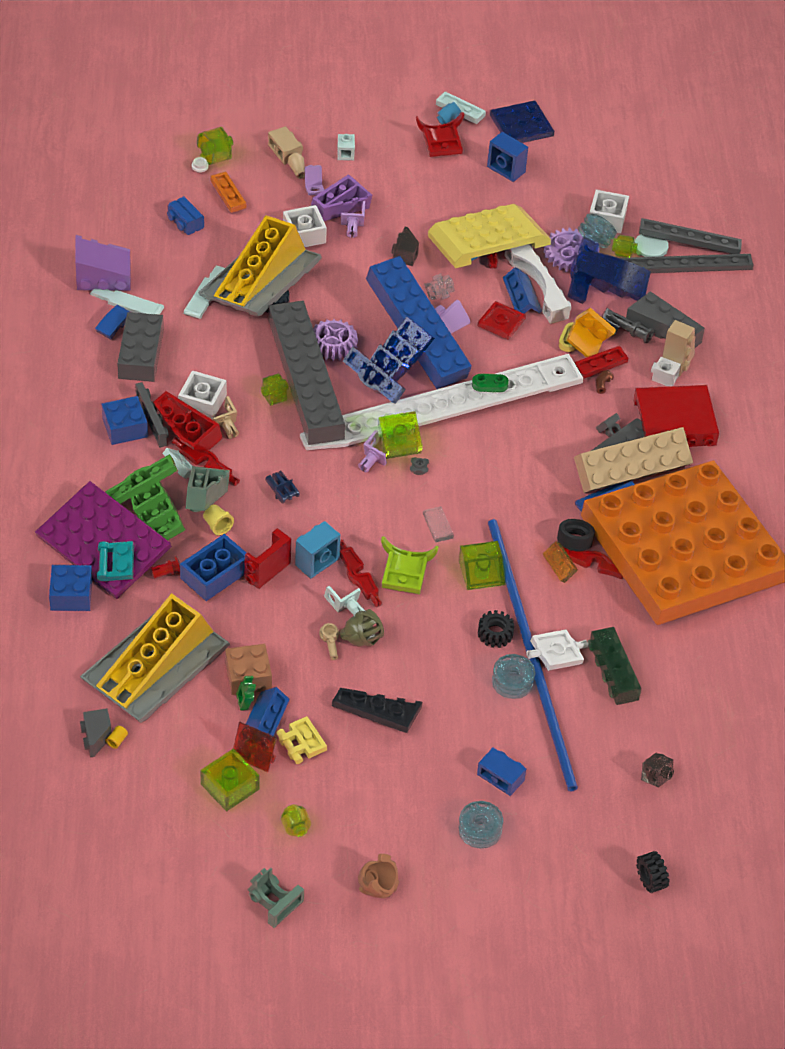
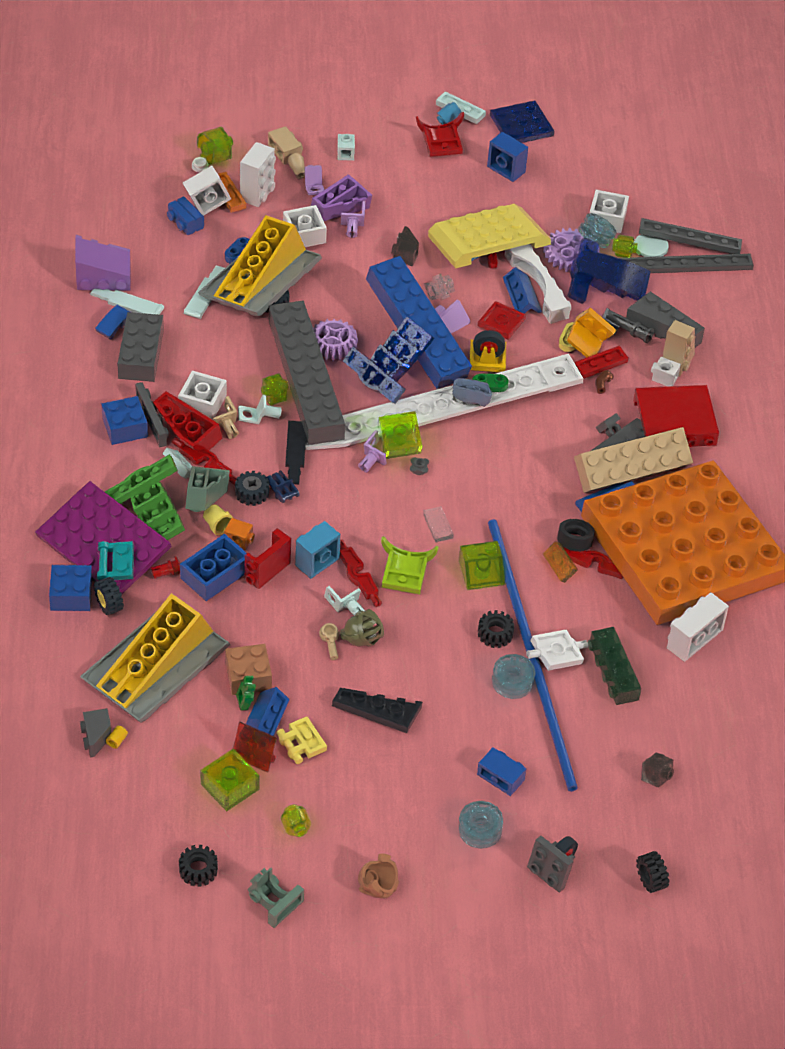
none -> black wheel [94,577,124,615]
none -> black tyre [179,845,218,887]
none -> white brick [183,166,231,216]
none -> orange brick [224,518,255,550]
none -> blue plate [225,237,250,264]
none -> black wheel [235,471,269,506]
none -> light aqua bracket [238,395,282,424]
none -> white brick [240,142,276,207]
none -> black piece [285,420,306,485]
none -> sand blue piece [452,378,492,407]
none -> plate [469,330,506,372]
none -> dark grey plate [527,836,578,893]
none -> white brick [667,593,729,662]

